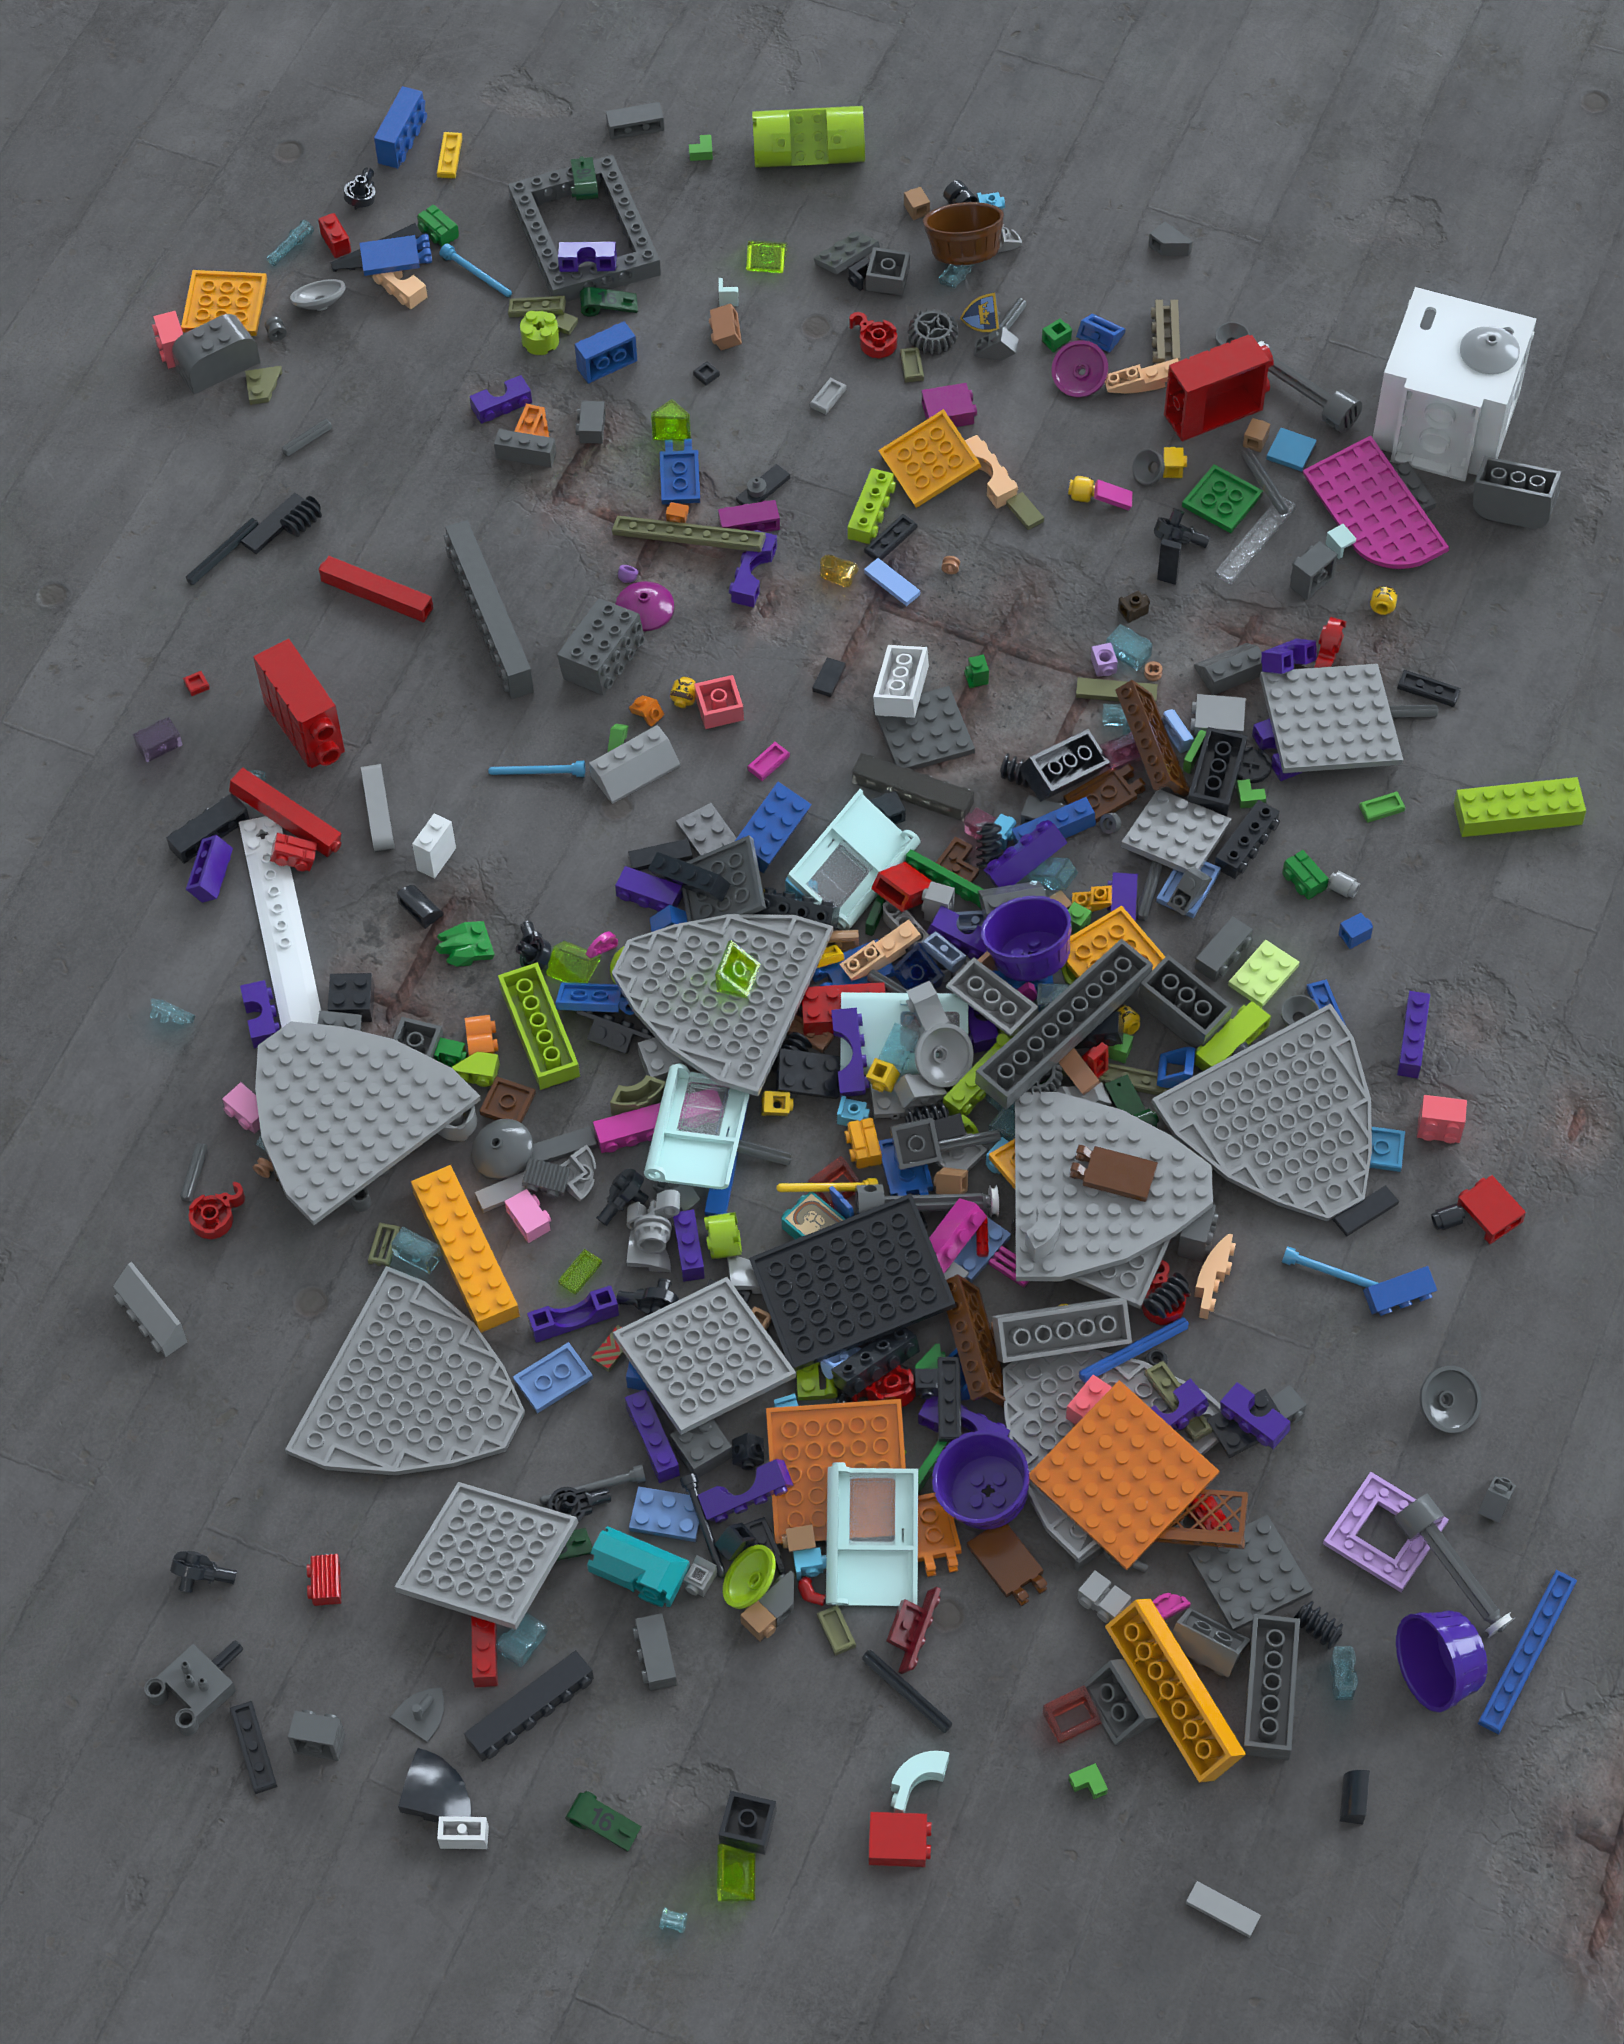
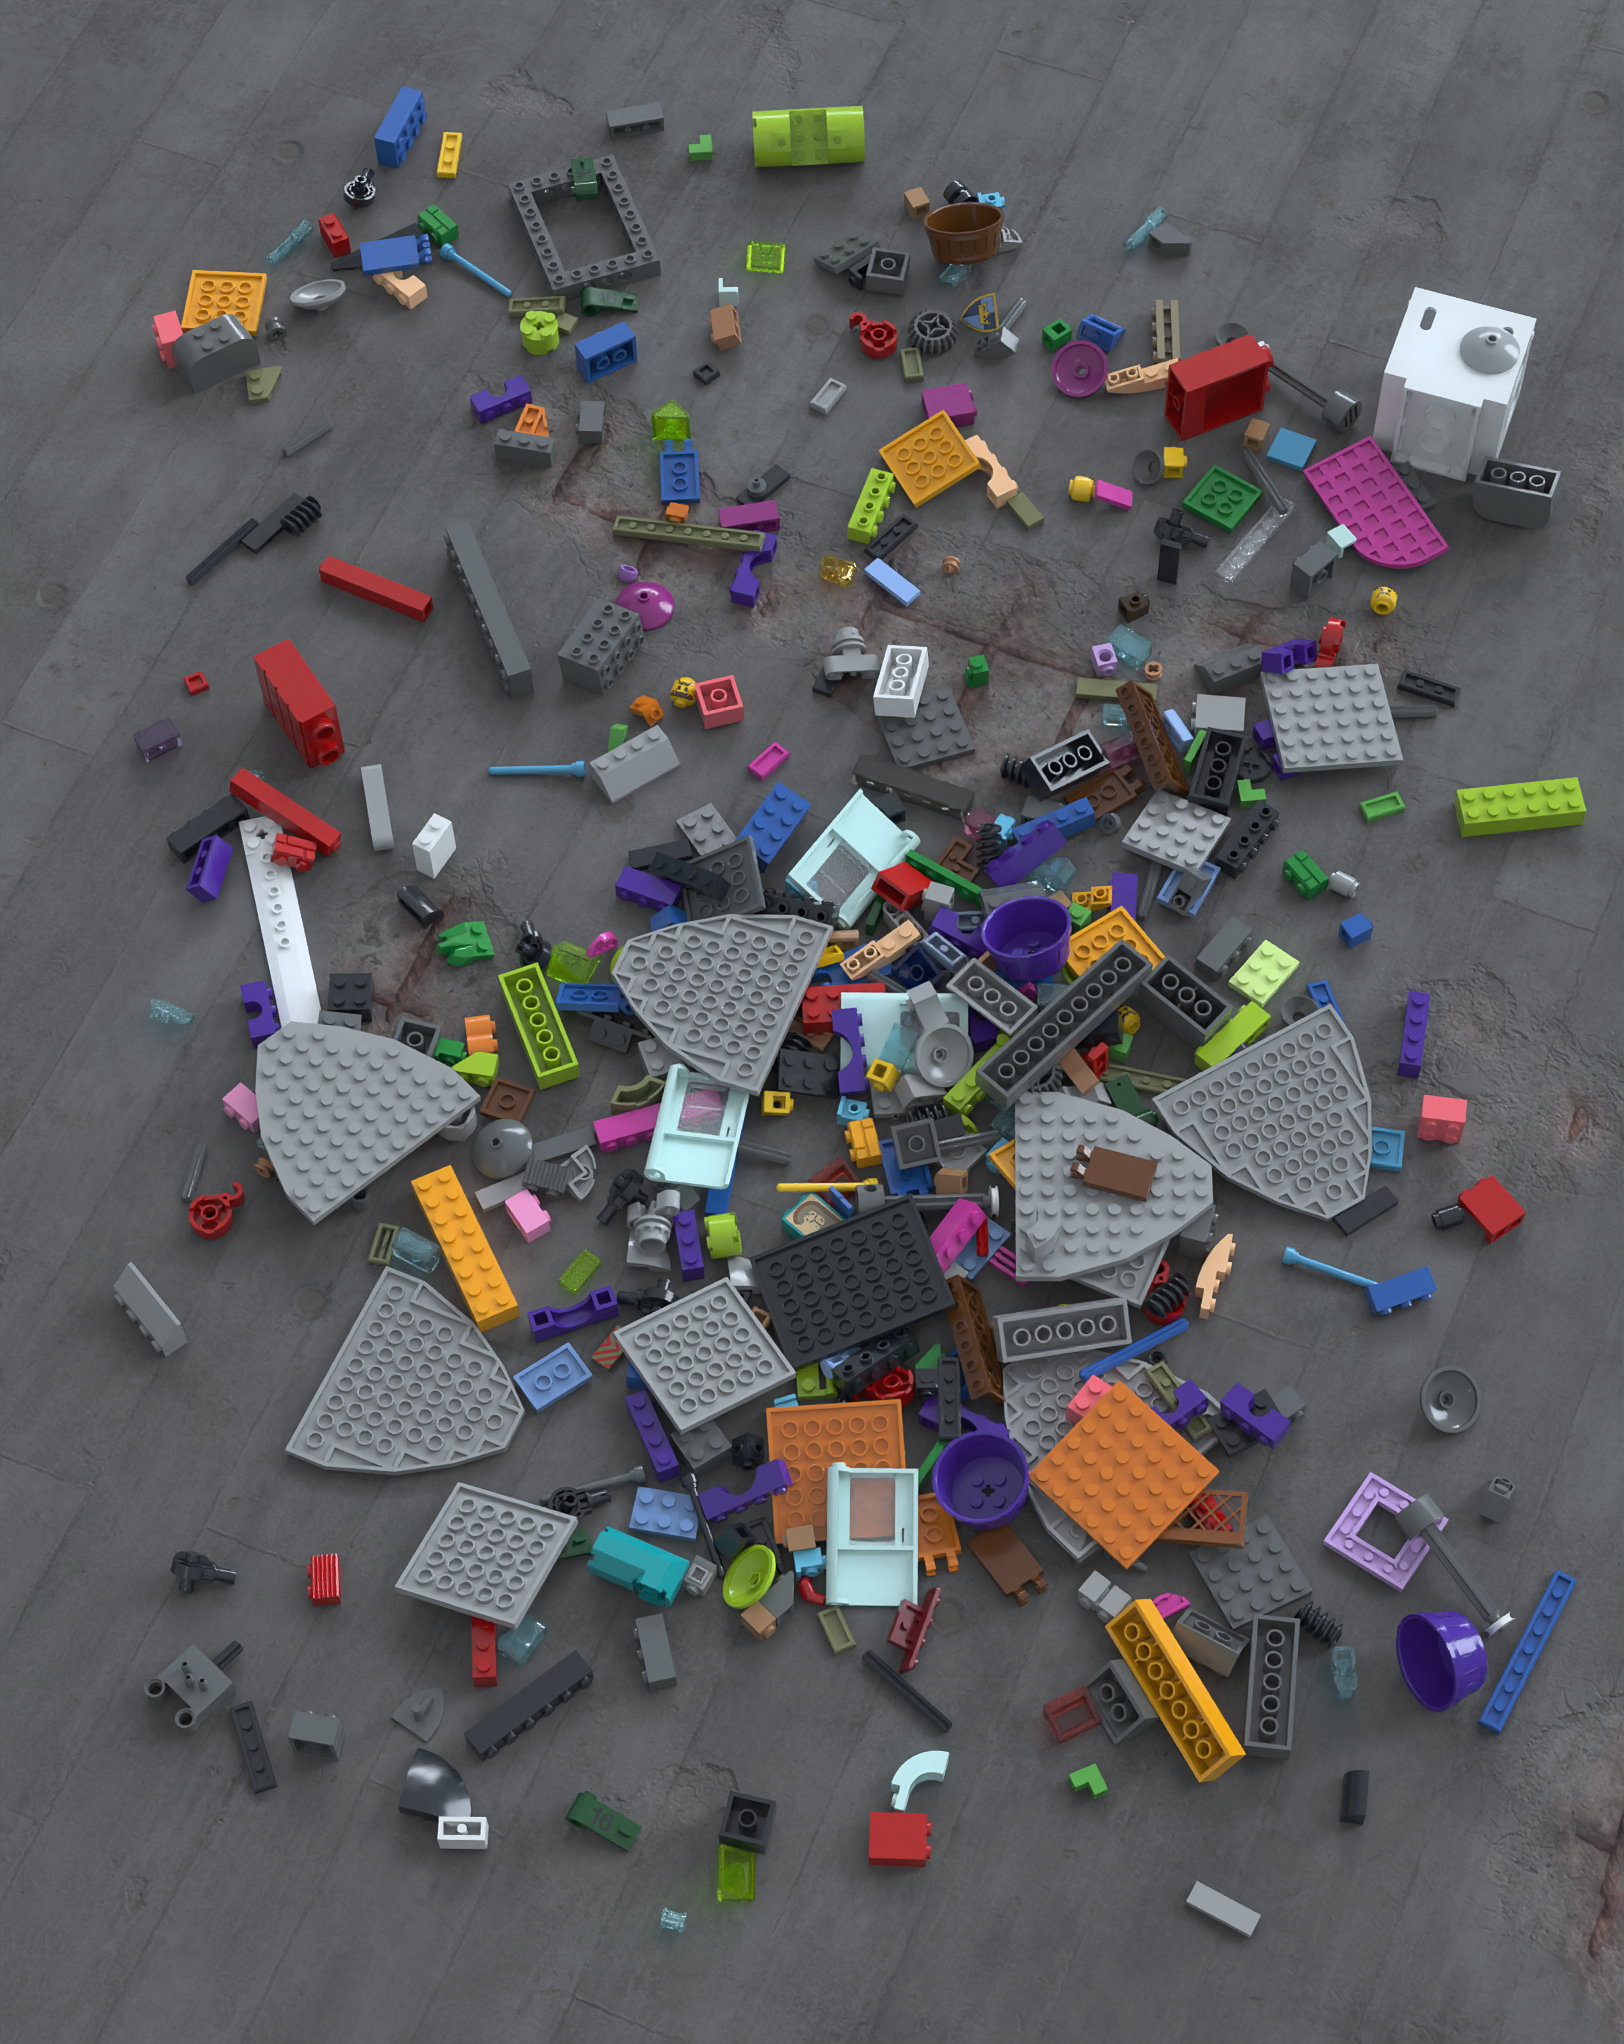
dark purple arch [558,242,617,272] -> none
clear neon green slope [715,940,761,998] -> none
blue tile [1157,1047,1195,1088] -> none
none -> light grey beam [823,627,881,680]
none -> clear light blue pin [1124,206,1168,252]

